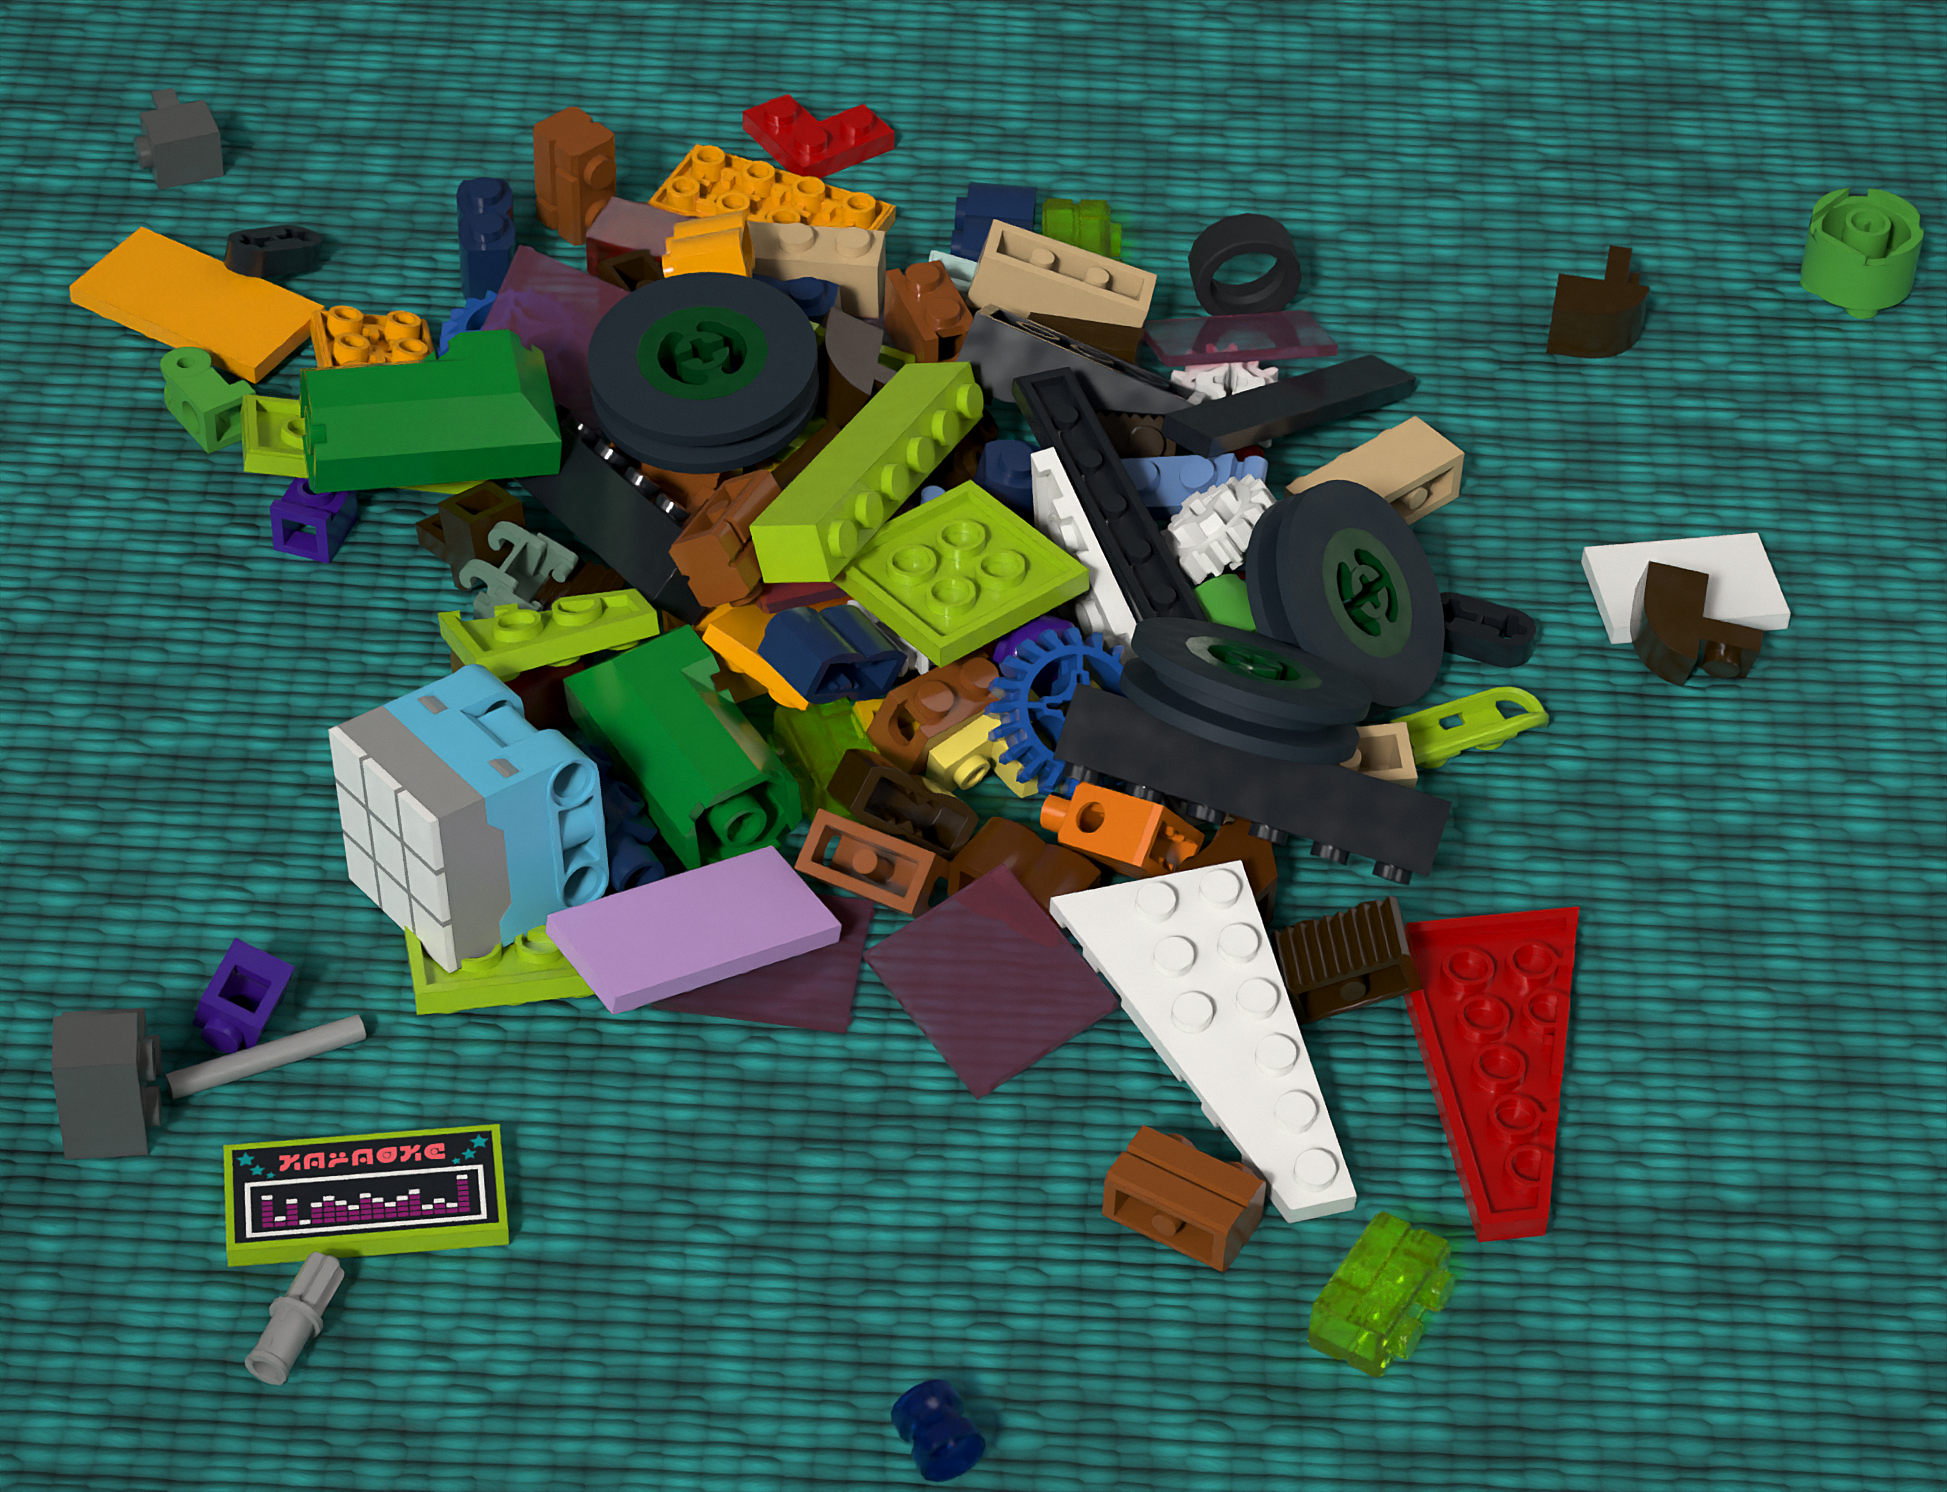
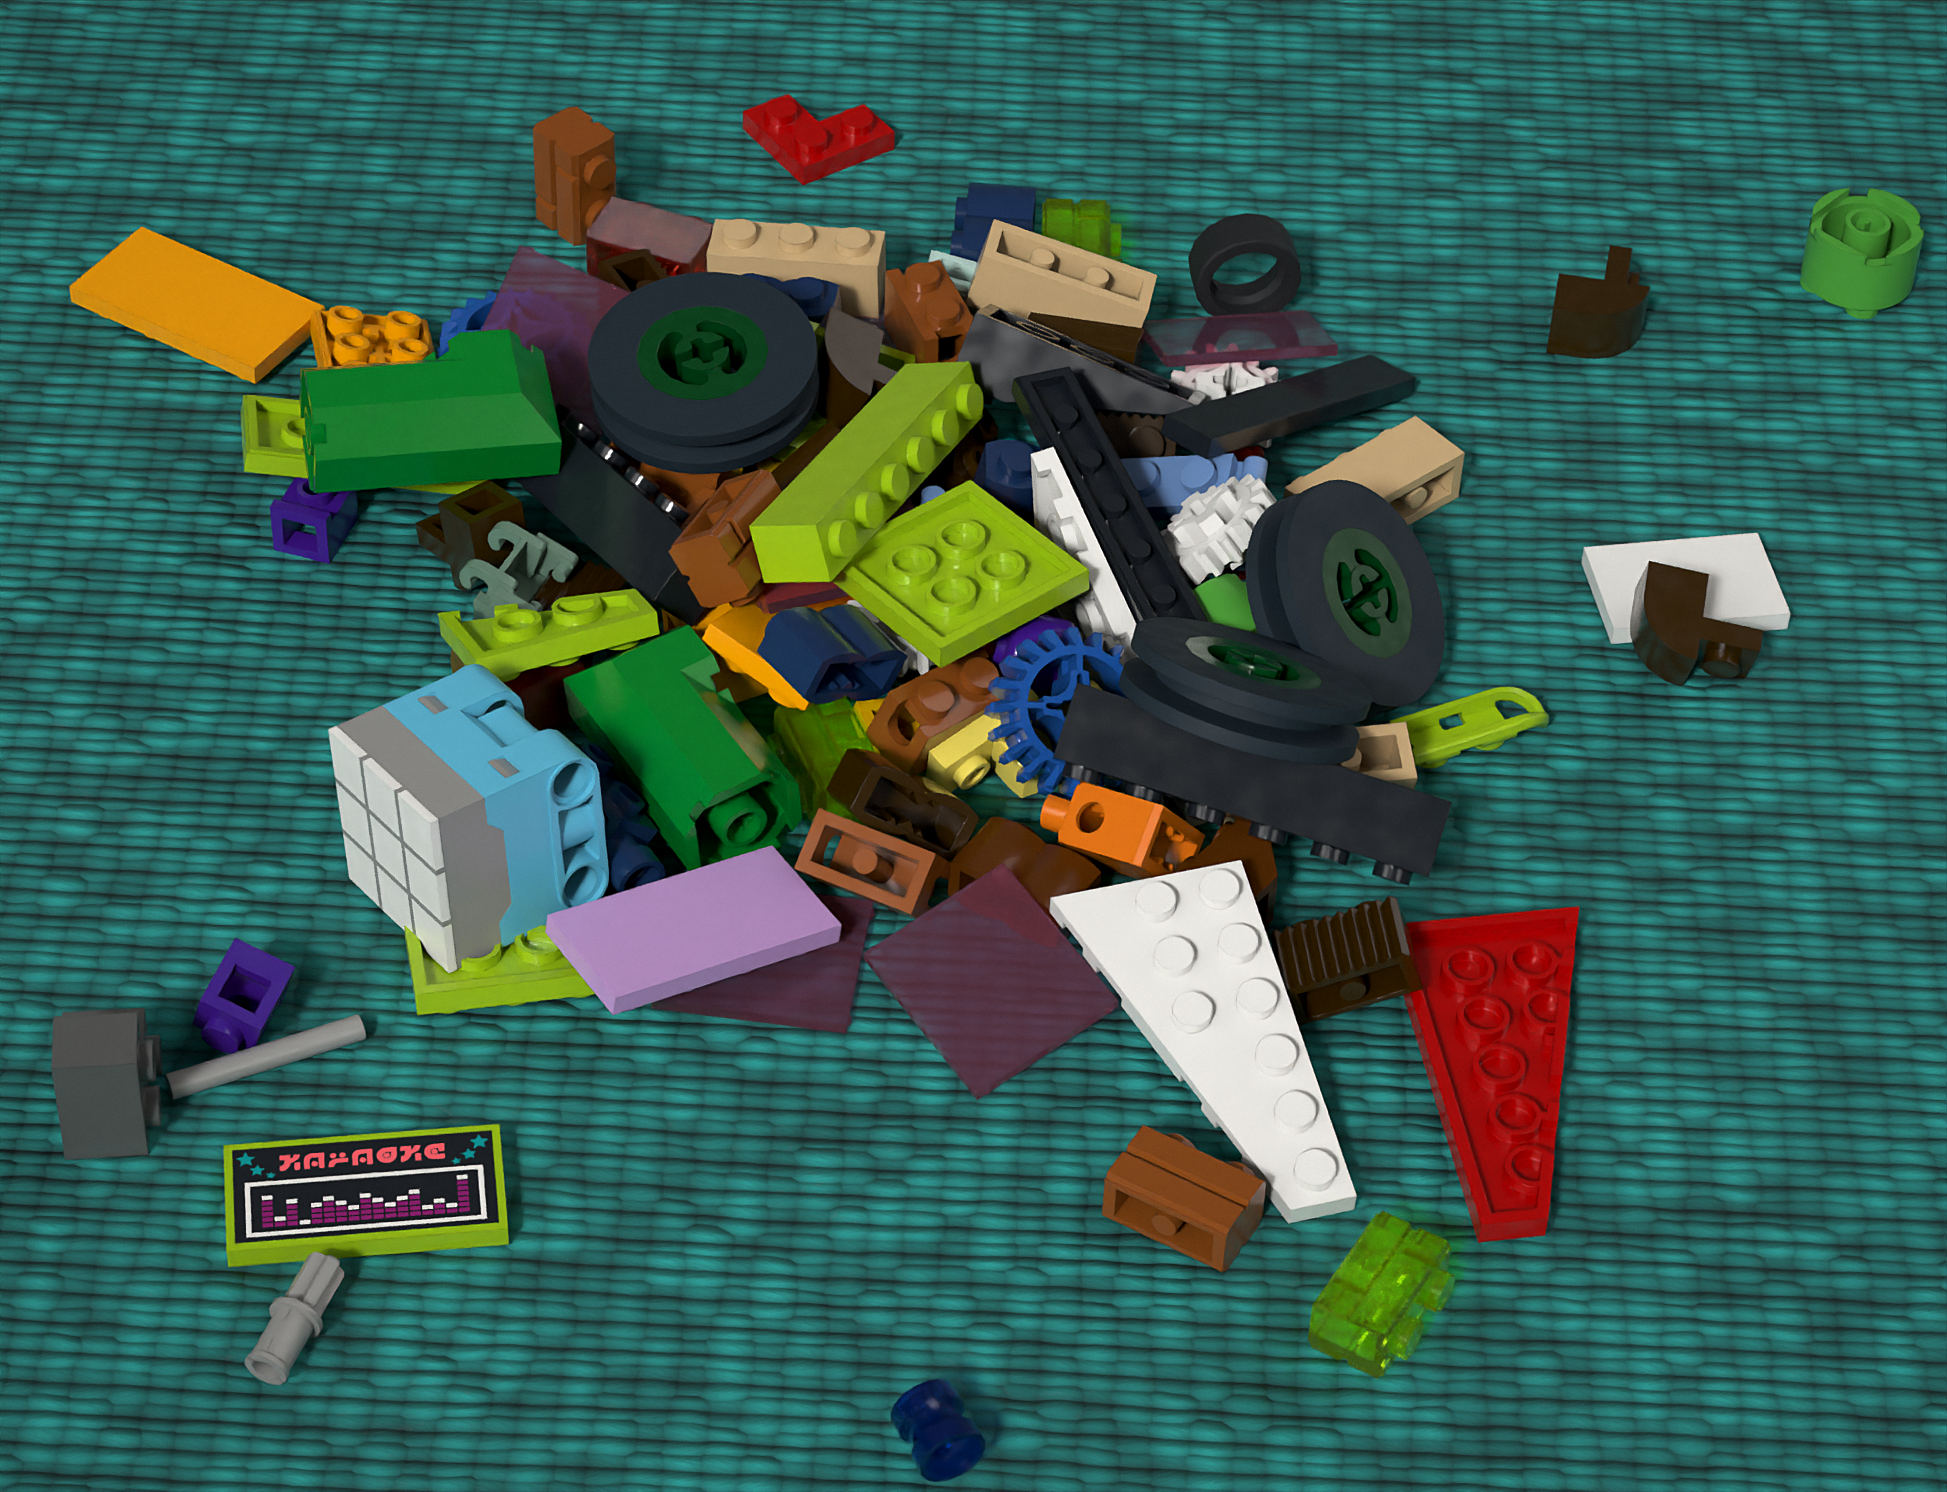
dark grey brick [134,87,224,190] -> none
bright green leg [160,347,256,454] -> none
black beam [224,225,322,278] -> none
dark blue brick [456,177,517,301] -> none
light orange tile [645,144,896,234] -> none
light orange brick [662,210,755,278] -> none
black beam [1440,592,1536,668] -> none

